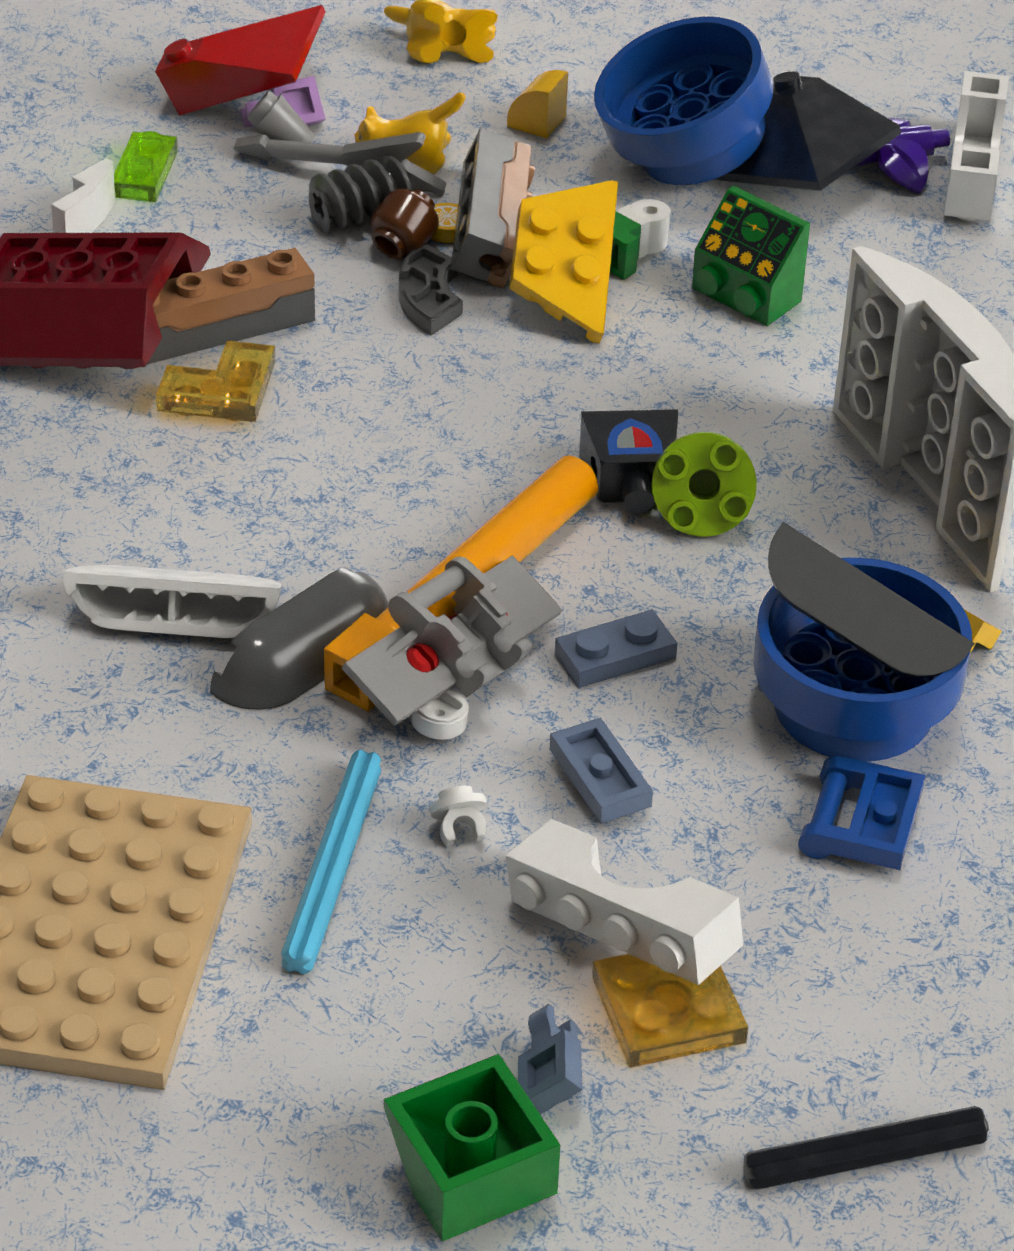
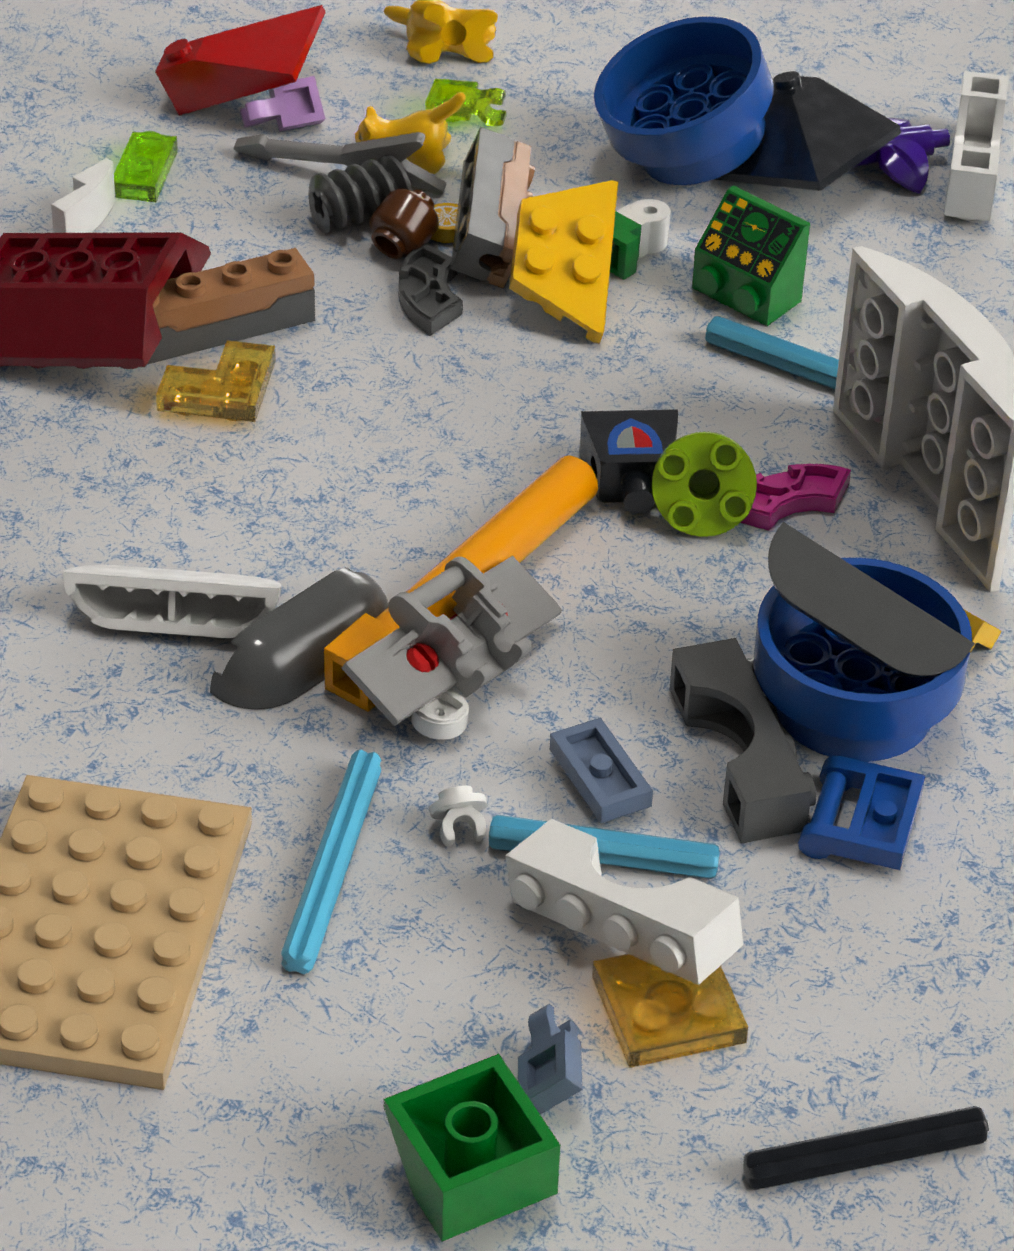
light grey cone [247,90,315,143] -> none
yellow brick [507,70,568,139] -> none
sand blue plate [555,609,678,688] -> none
none -> clear neon green plate [425,78,507,126]
none -> medium azure axle [489,815,720,879]
none -> dark grey arch [669,638,816,844]
none -> medium azure axle [705,316,839,389]
none -> dark pink tile [740,464,851,531]

